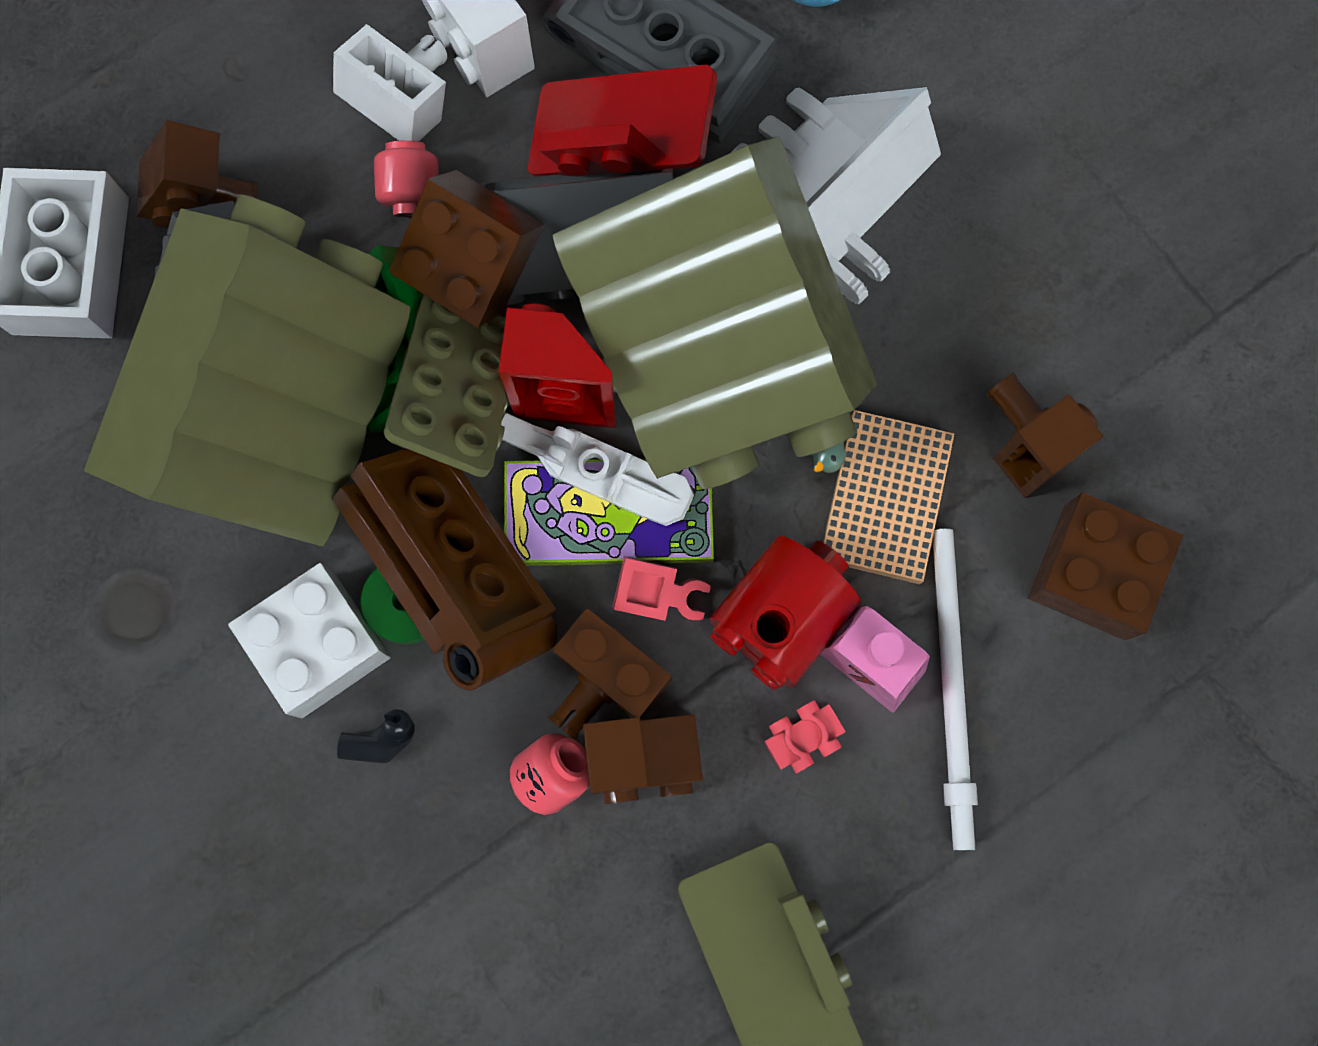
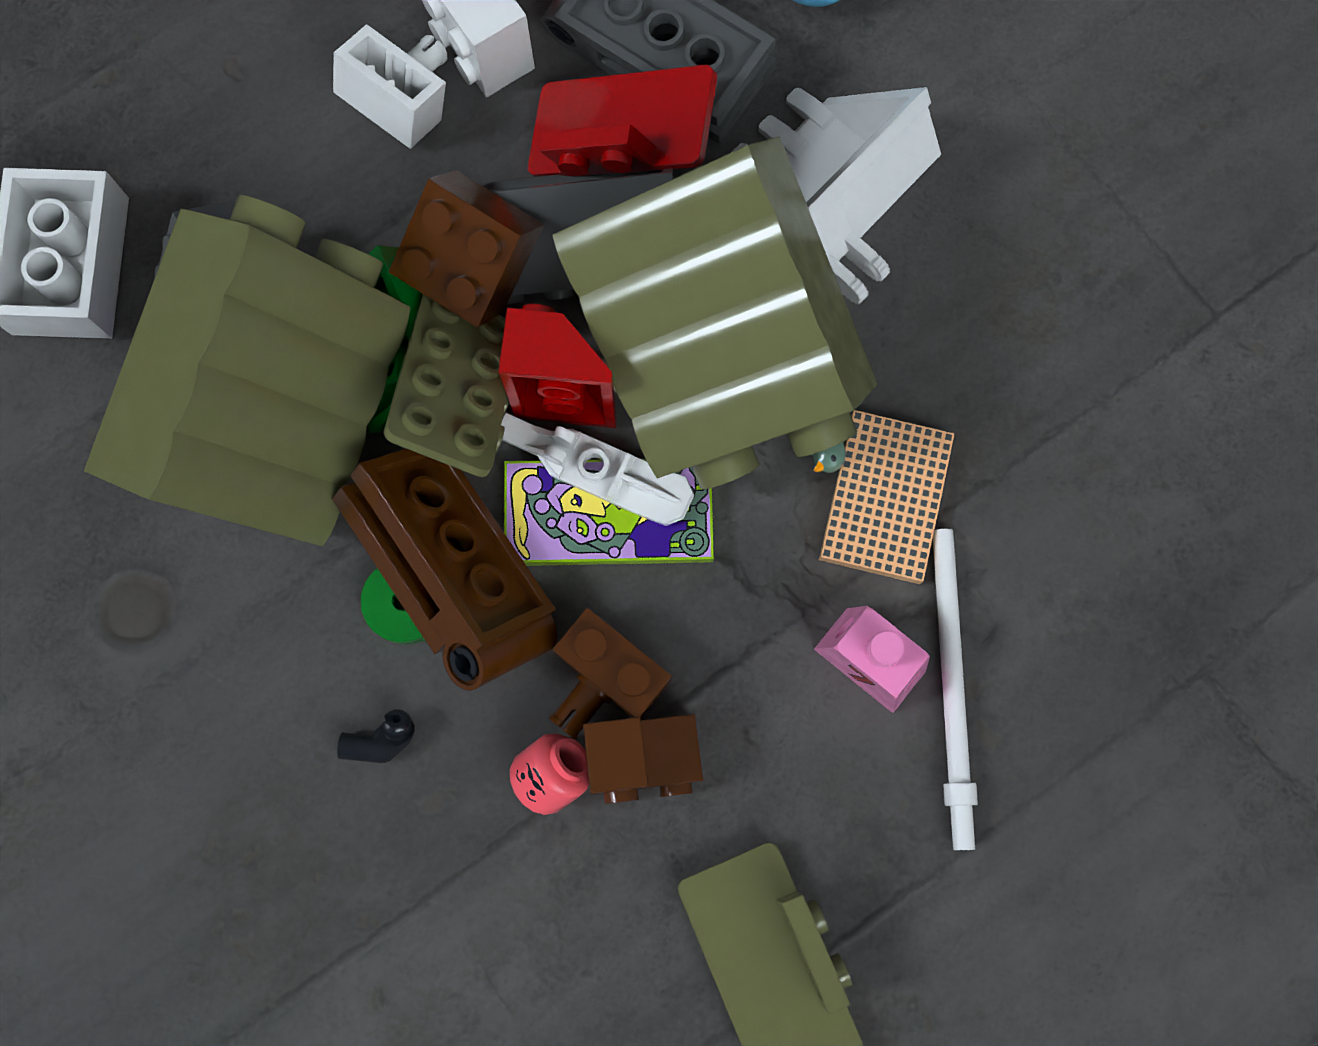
reddish brown brick [136,120,258,228] -> none
white brick [228,563,391,718] -> none
coral head [374,140,439,217] -> none
coral plate [612,556,711,621] -> none
red cylinder [709,535,861,691] -> none
coral piece [764,700,846,774] -> none
reddish brown brick [986,373,1104,498] -> none
reddish brown brick [1027,492,1183,640] -> none

